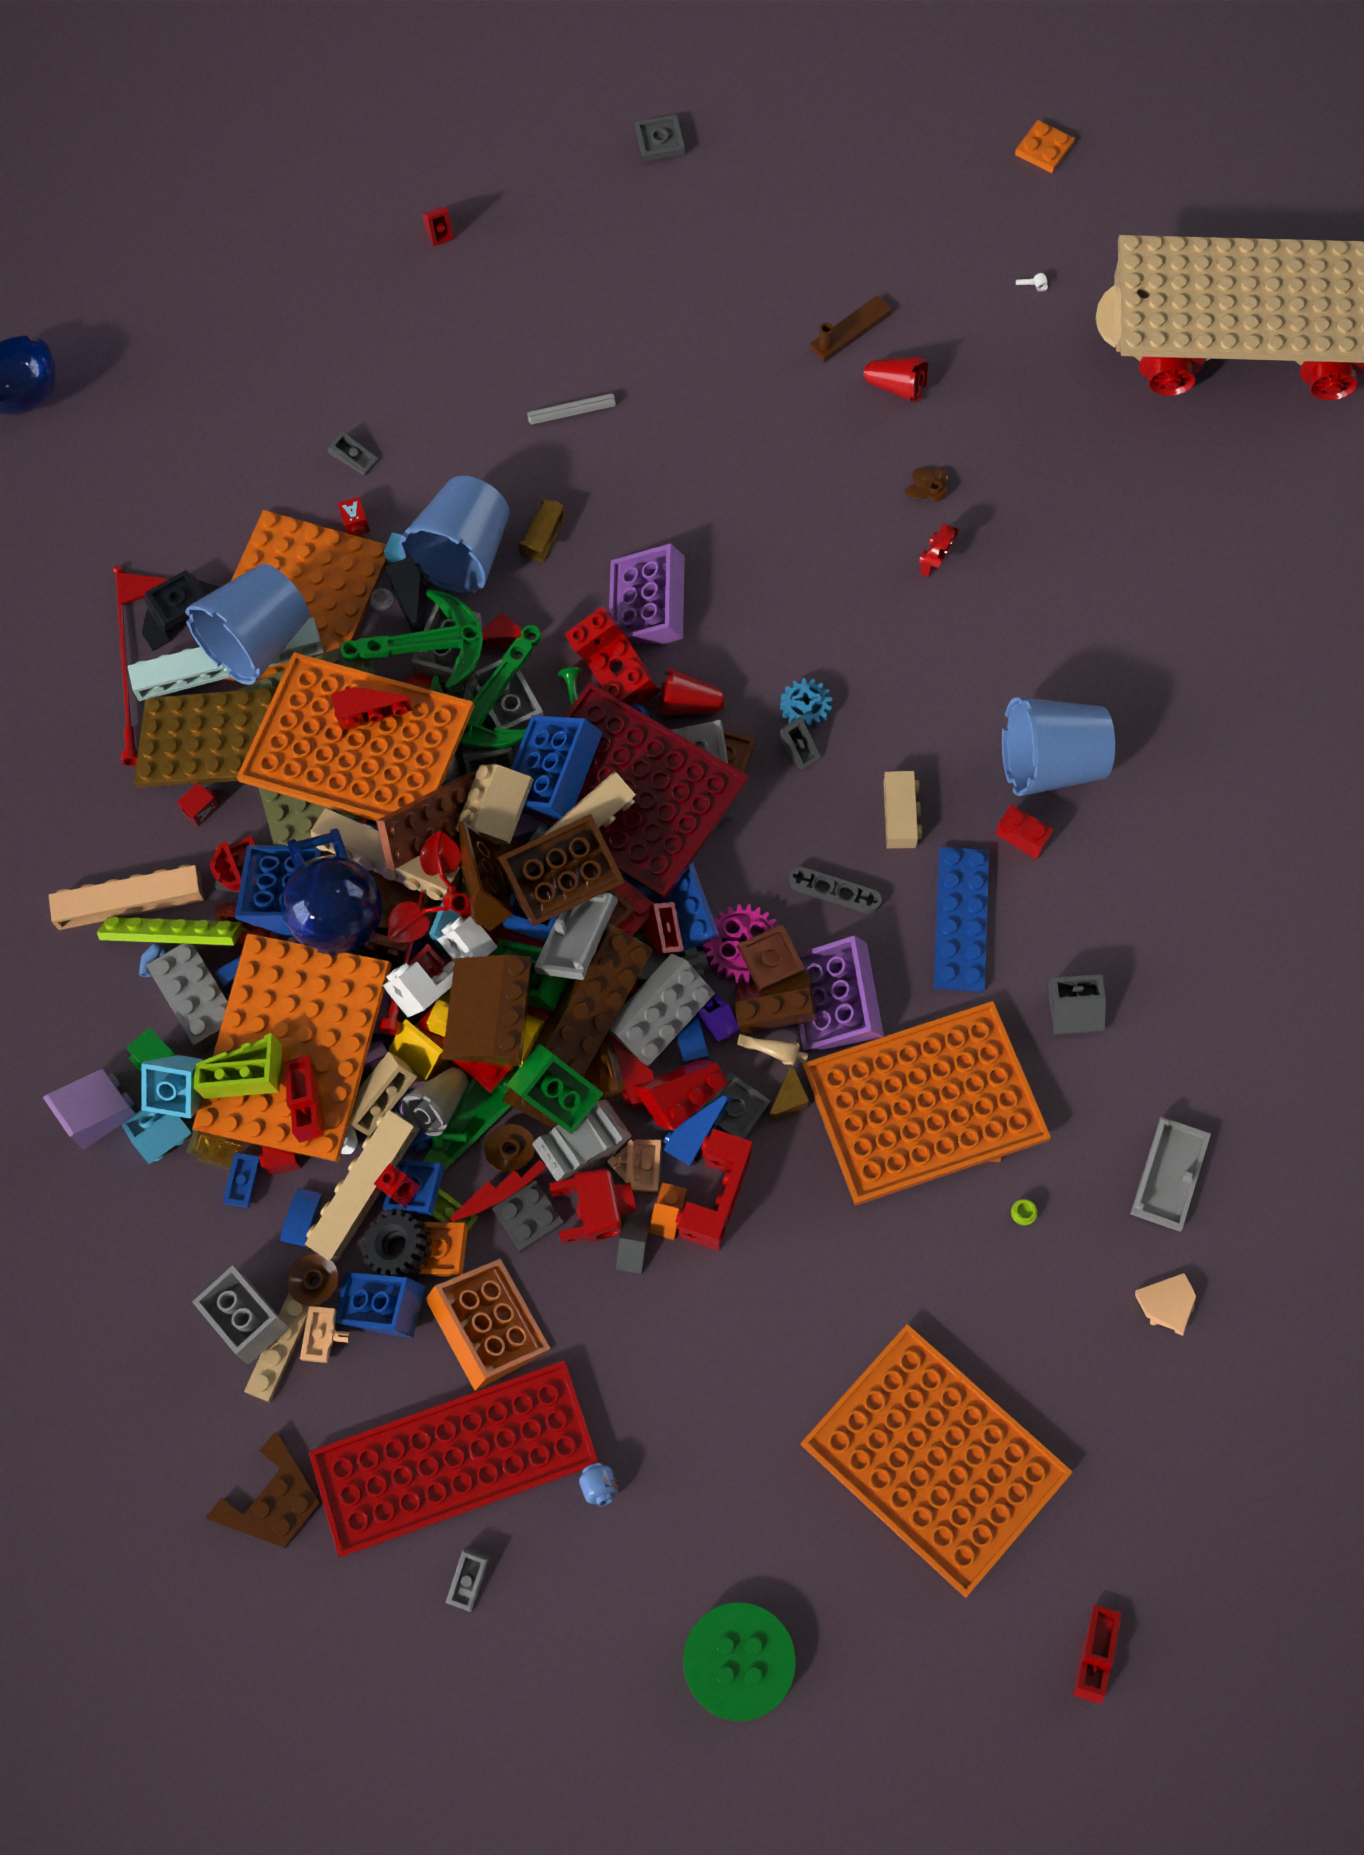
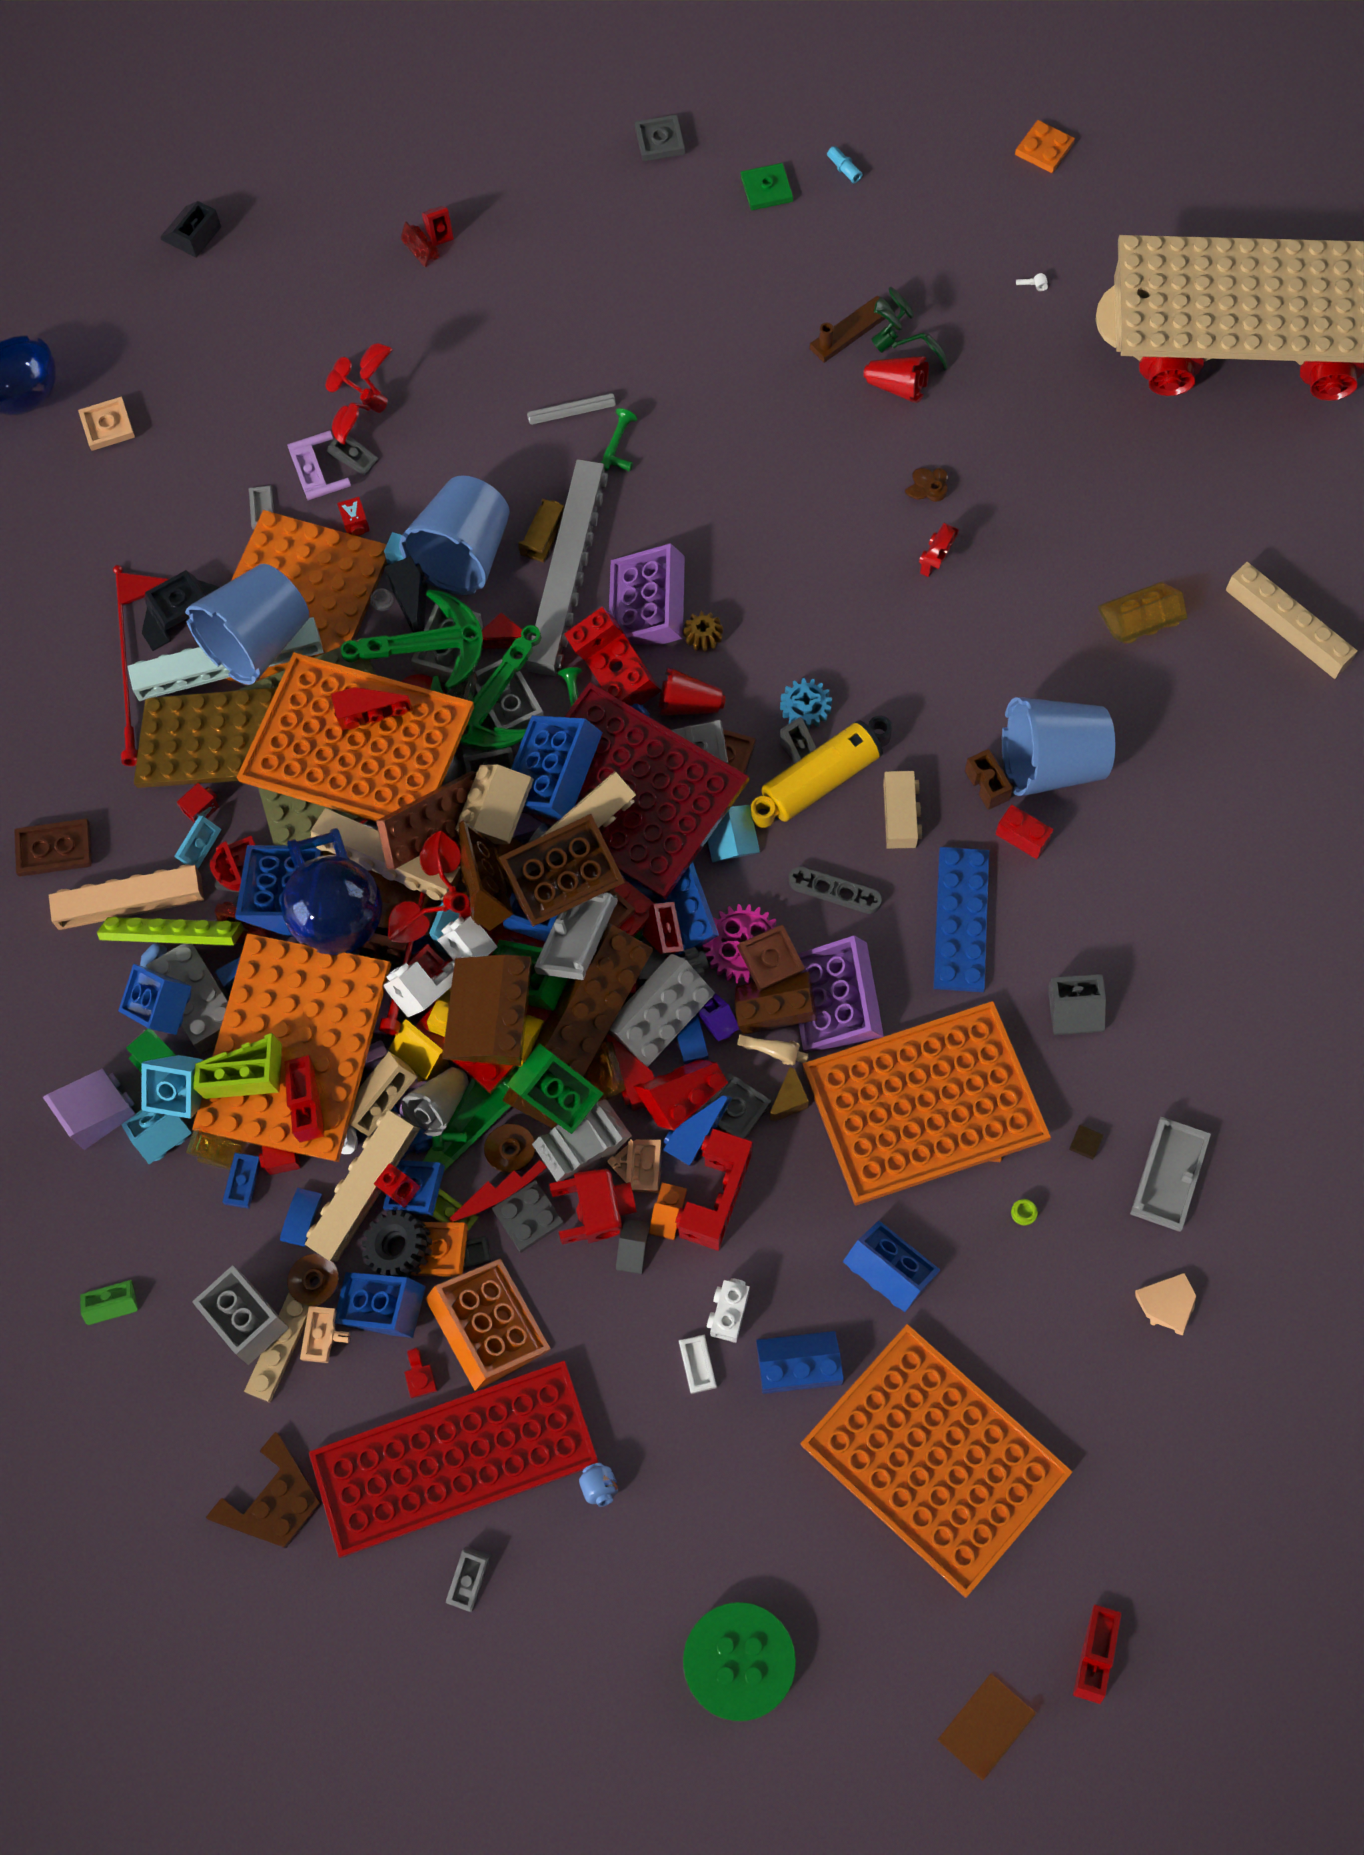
none -> copper plate [14,818,92,877]
none -> light nougat plate [78,396,135,451]
none -> bright green slope [80,1280,138,1325]
none -> blue slope [118,963,192,1035]
none -> black slope [160,201,221,258]
none -> medium azure plate [174,816,222,869]
none -> light grey tile [249,485,274,529]
none -> lavender plate [287,430,351,501]
none -> red plant [325,343,393,445]
none -> clear red hinge [401,221,440,267]
none -> red plate [404,1348,438,1399]
none -> pearl dark grey tile [464,1236,492,1269]
none -> light grey brick [526,460,608,676]
none -> green piece [601,408,637,472]
none -> white tile [679,1334,717,1394]
none -> pearl gold gear [683,610,723,652]
none -> medium azure slope [707,805,760,863]
none -> white brick [707,1278,750,1343]
none -> green plate [741,163,793,211]
none -> yellow piece [751,716,892,828]
none -> blue slope [756,1331,843,1394]
none -> medium azure axle [827,146,863,184]
none -> blue slope [843,1220,940,1312]
none -> dark green plant [871,286,947,371]
none -> clear orange piece [937,1673,1036,1781]
none -> reddish brown brick [965,749,1013,810]
none -> dark brown tile [1069,1125,1104,1160]
none -> clear yellow slope [1098,582,1188,643]
none -> tan brick [1226,562,1358,679]

